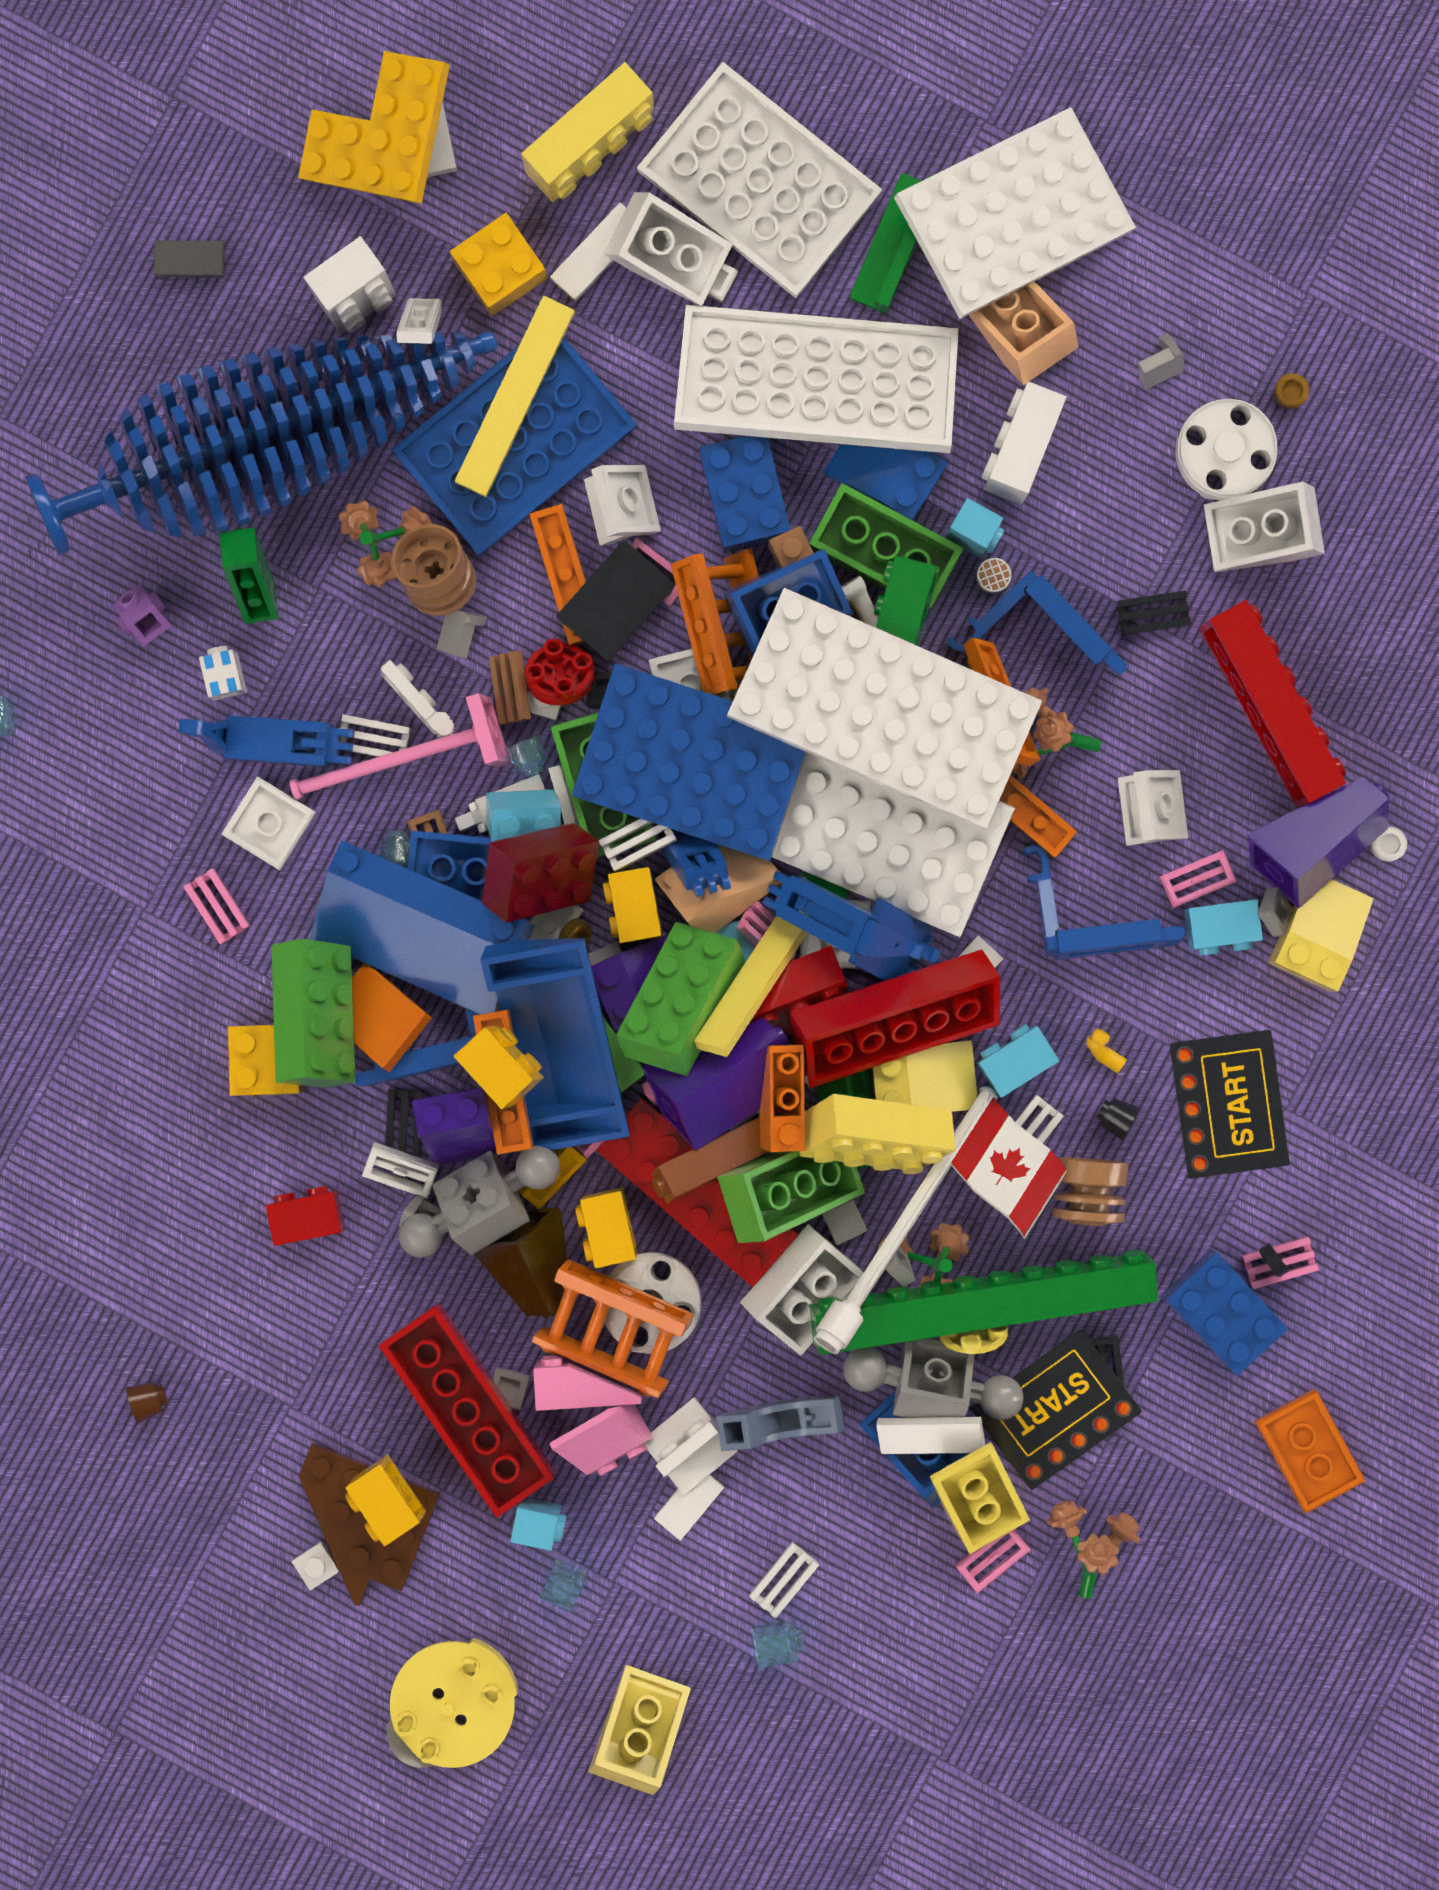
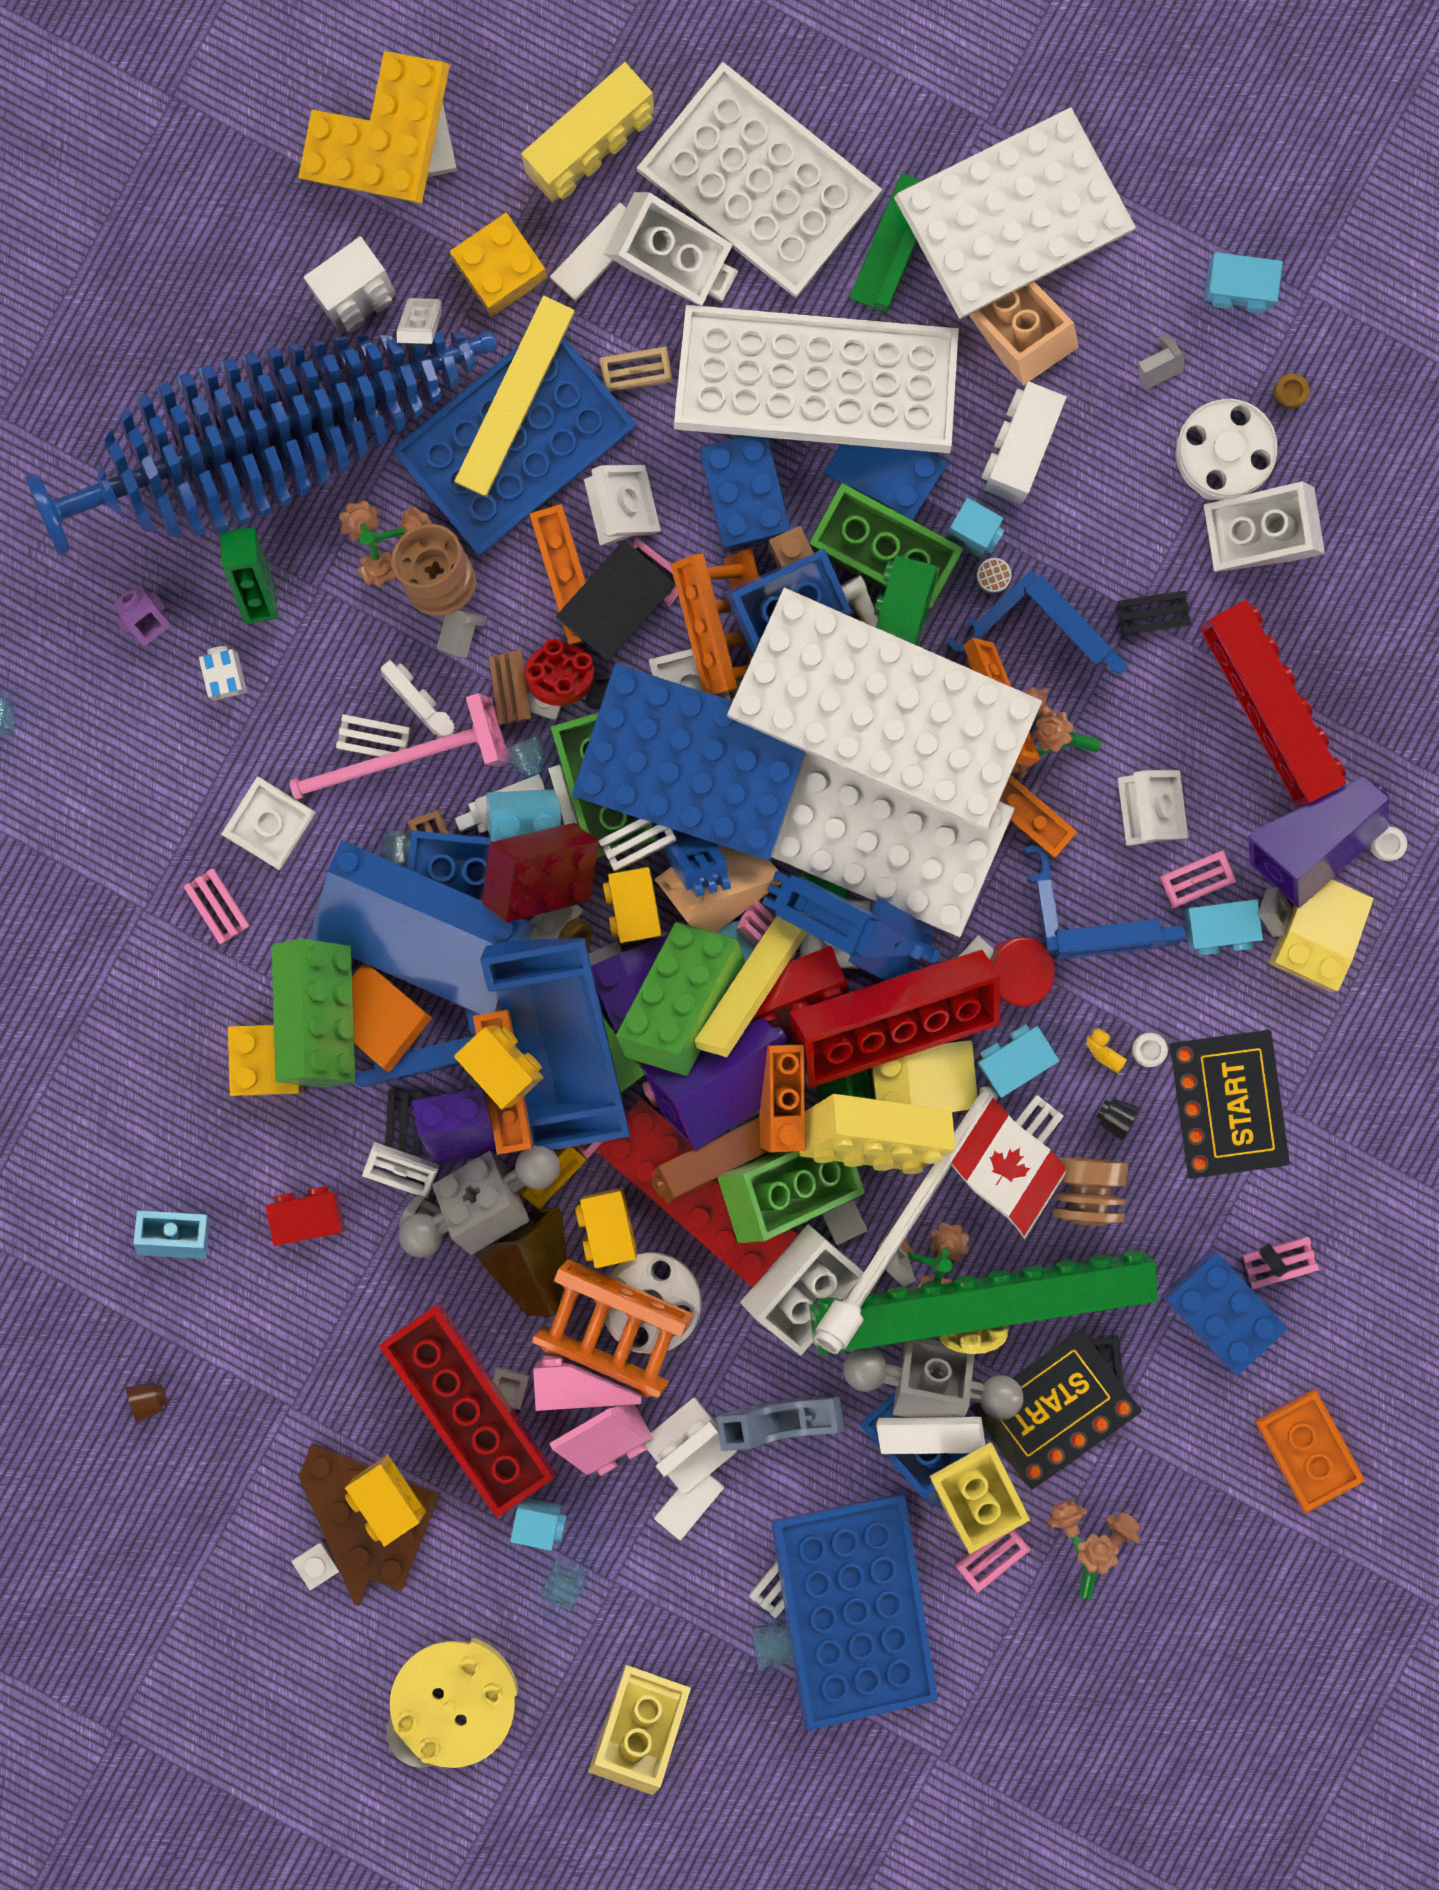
dark grey tile [154,240,225,278] -> none
blue hinge [178,715,355,768] -> none
none -> medium azure brick [133,1211,210,1259]
none -> tan tile [599,346,673,393]
none -> blue plate [771,1493,938,1730]
none -> red tile [990,937,1055,1006]
none -> white tile [1132,1033,1168,1067]
none -> medium azure brick [1204,252,1283,313]

